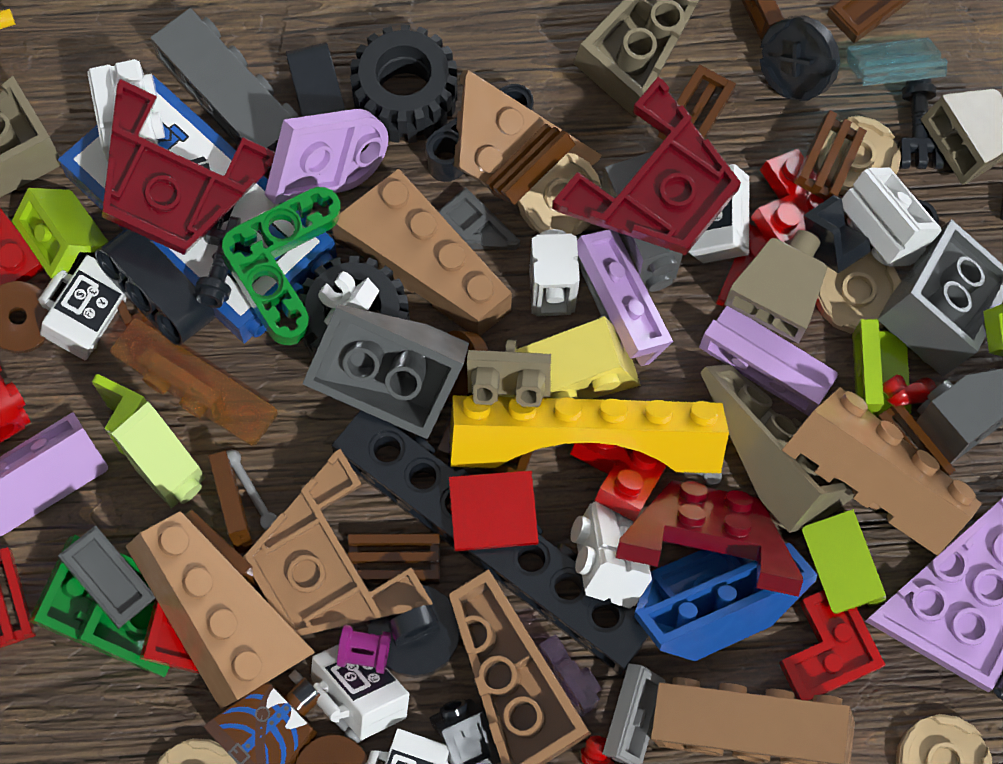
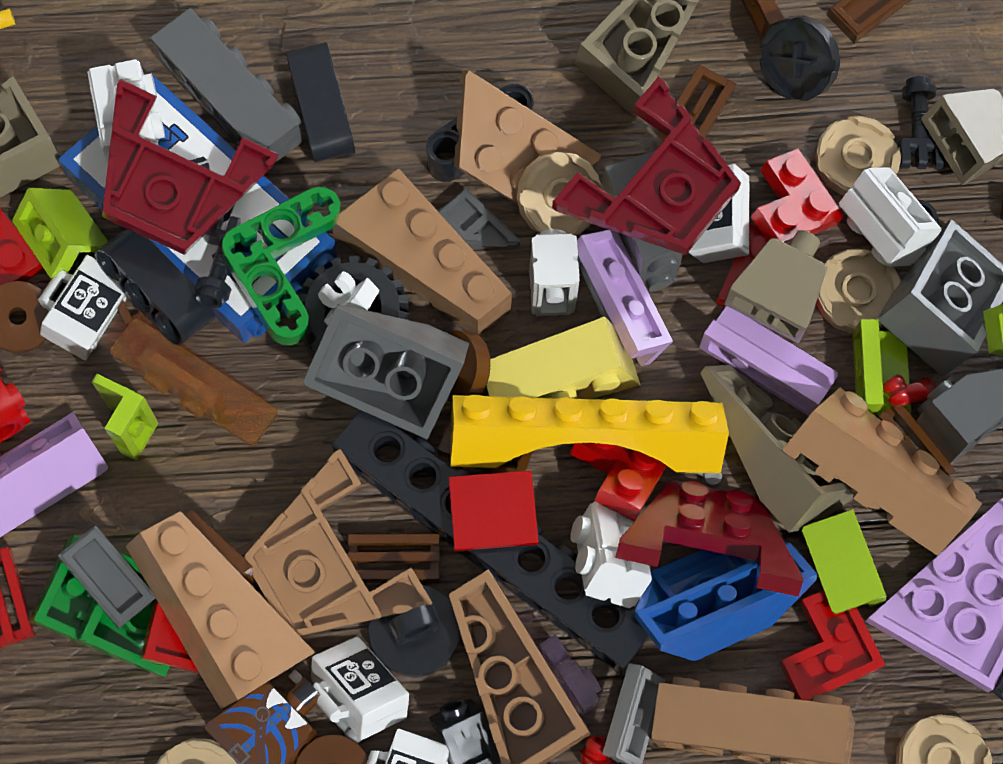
yellowish green slope [111,402,205,509] -> none
reddish brown tile [208,451,253,553] -> none
light grey hinge [227,449,278,531] -> none
lavender plate [264,109,388,204] -> none
magenta bush [337,625,391,674] -> none
black tyre [350,25,458,143] -> none
dark tan hips [467,340,551,407] -> none
reddish brown tile [485,124,576,205] -> none
reddish brown tile [793,110,867,201] -> none
black panel [803,195,871,273] -> none
clear light blue plate [847,37,947,86] -> none

